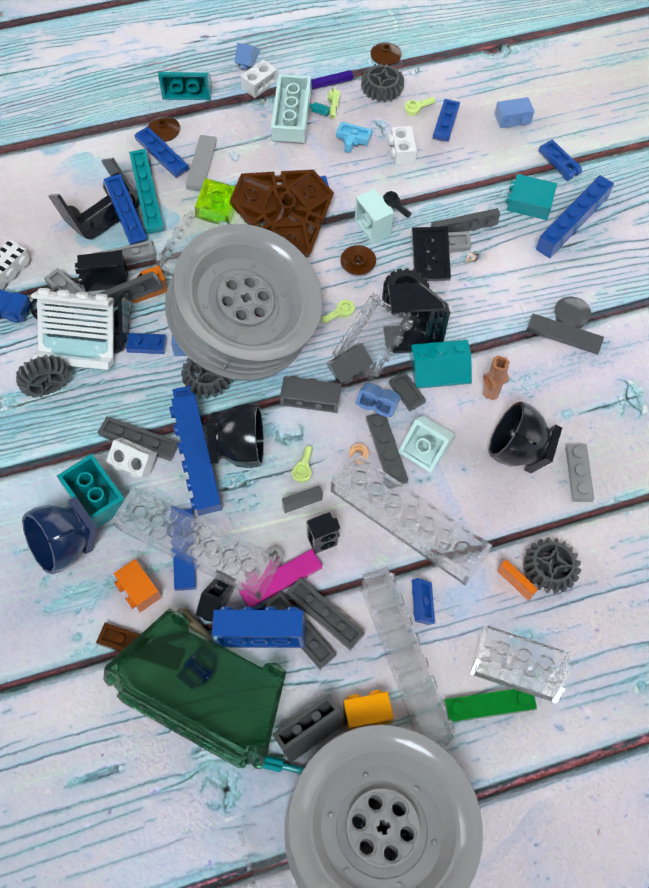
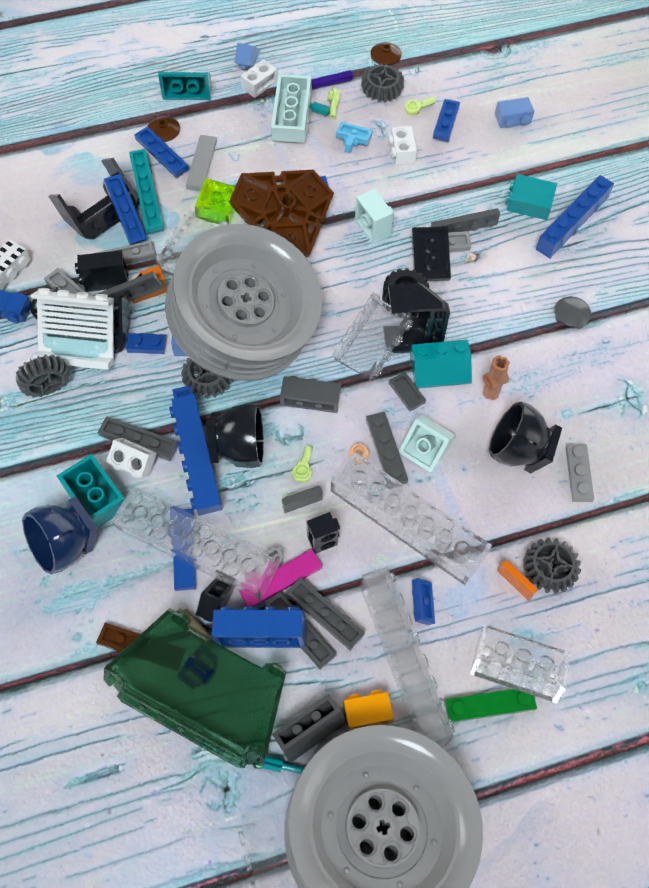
orange brick [113,559,161,612] -> none
yellowish green plate [321,300,355,324] -> none
dark grey brick [326,343,374,384] -> none
reddish brown dish [340,245,376,275] -> none
medium blue brick [355,383,401,417] -> none
black plate [383,191,412,218] -> none
dark grey tile [526,313,604,355] -> none
blue plate [538,139,582,181] -> none

